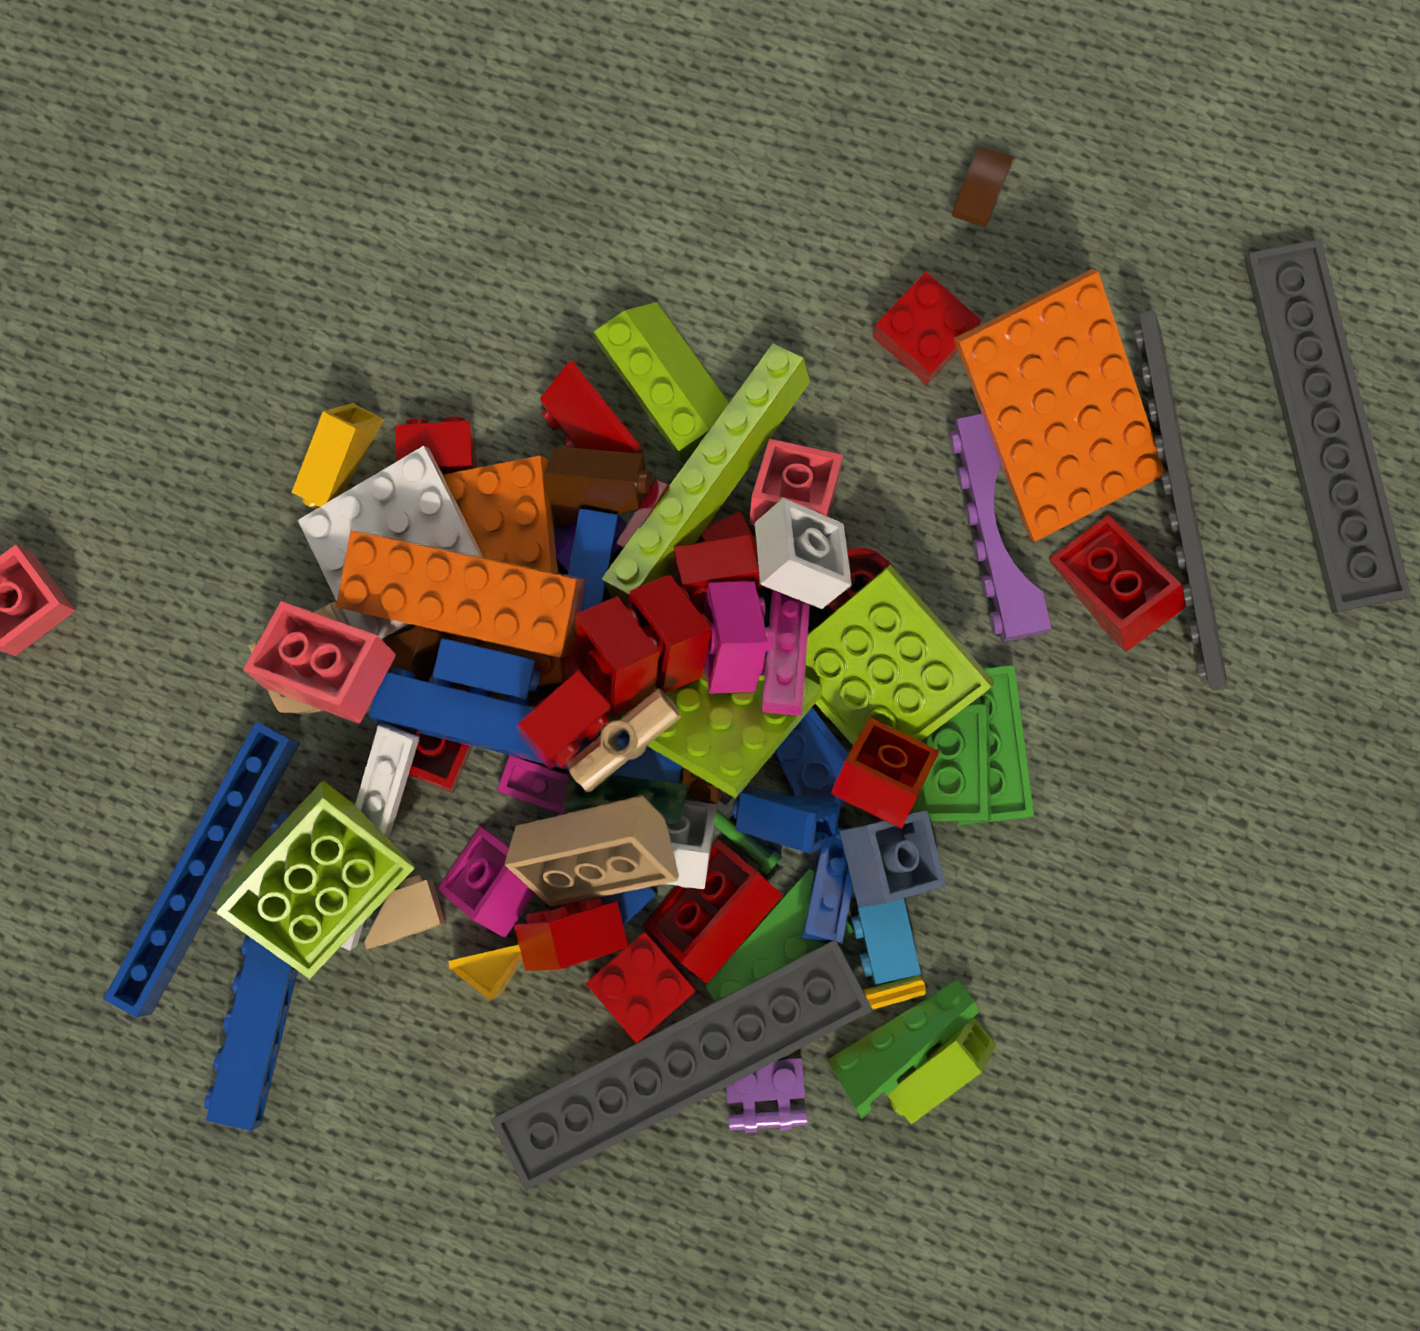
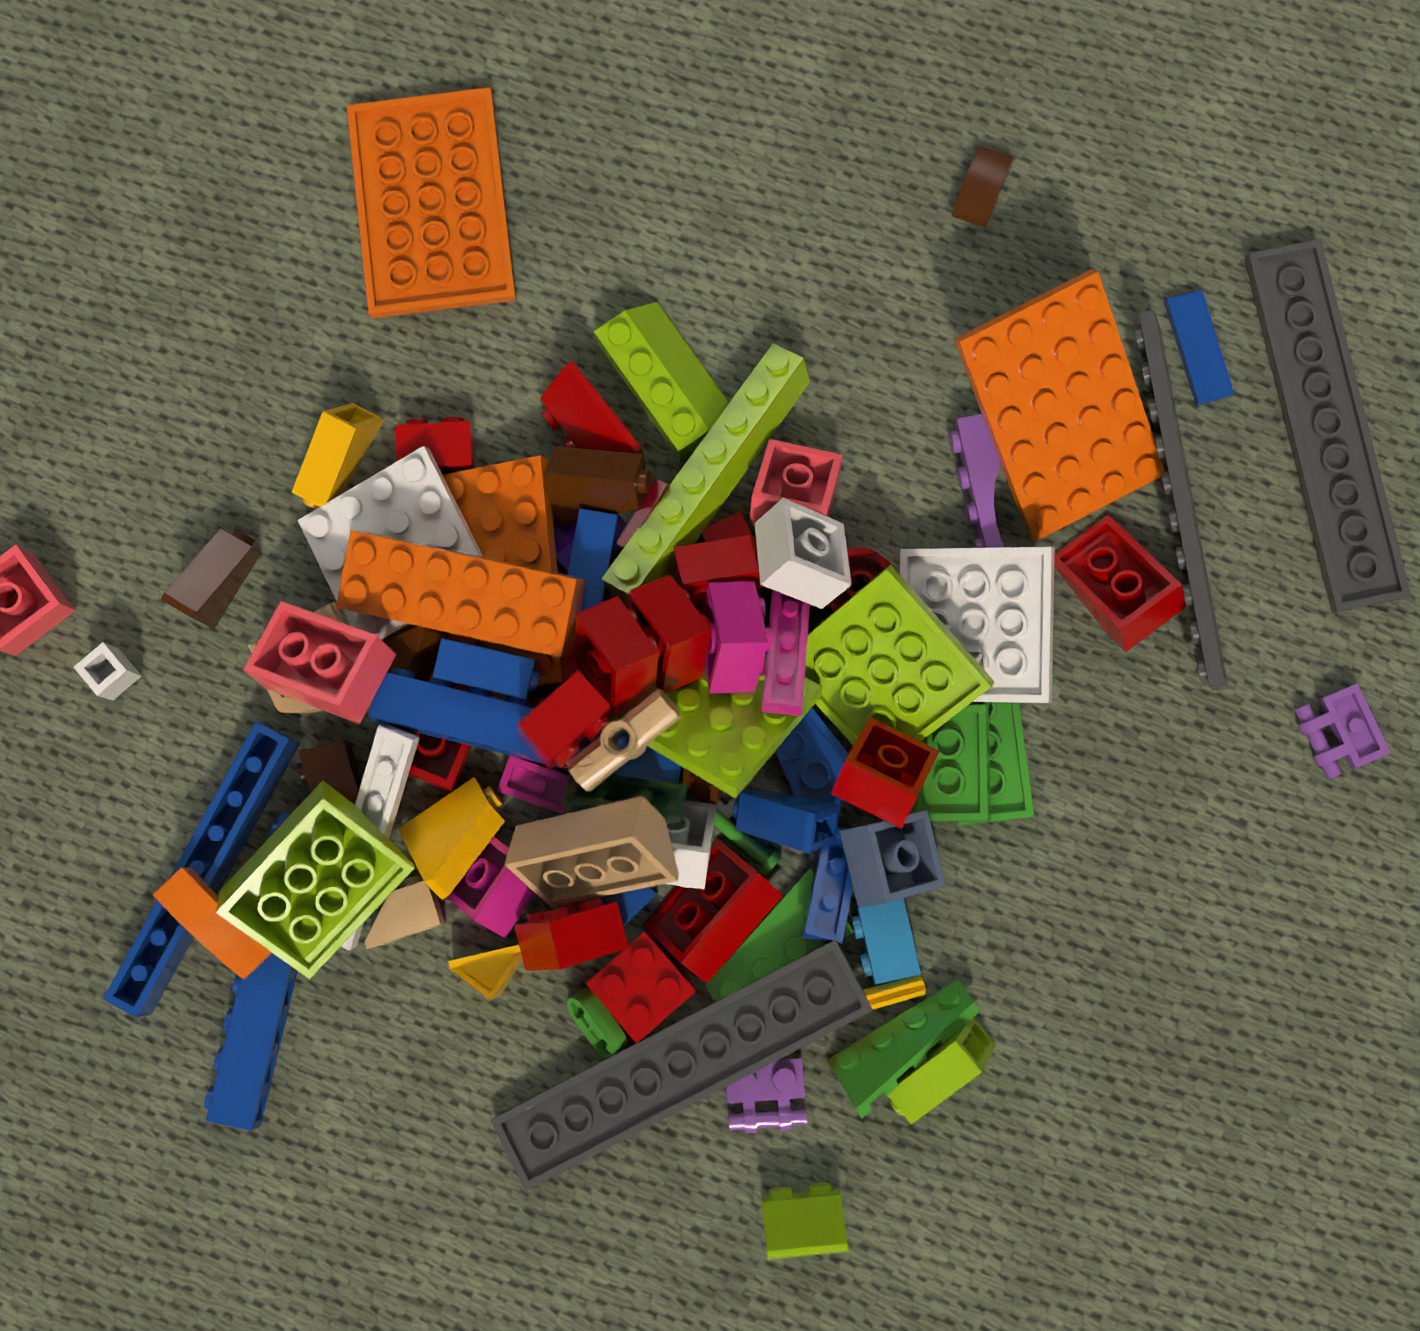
red brick [873,271,982,385] -> none
none -> white brick [73,642,142,700]
none -> orange slope [153,867,272,980]
none -> reddish brown slope [160,528,261,629]
none -> reddish brown slope [297,739,362,805]
none -> orange plate [347,87,517,319]
none -> yellow slope [398,777,505,900]
none -> bright green beam [567,988,627,1059]
none -> lime slope [761,1183,848,1260]
none -> white plate [900,547,1055,703]
none -> blue tile [1164,290,1235,406]
none -> medium lavender plate [1295,683,1391,779]

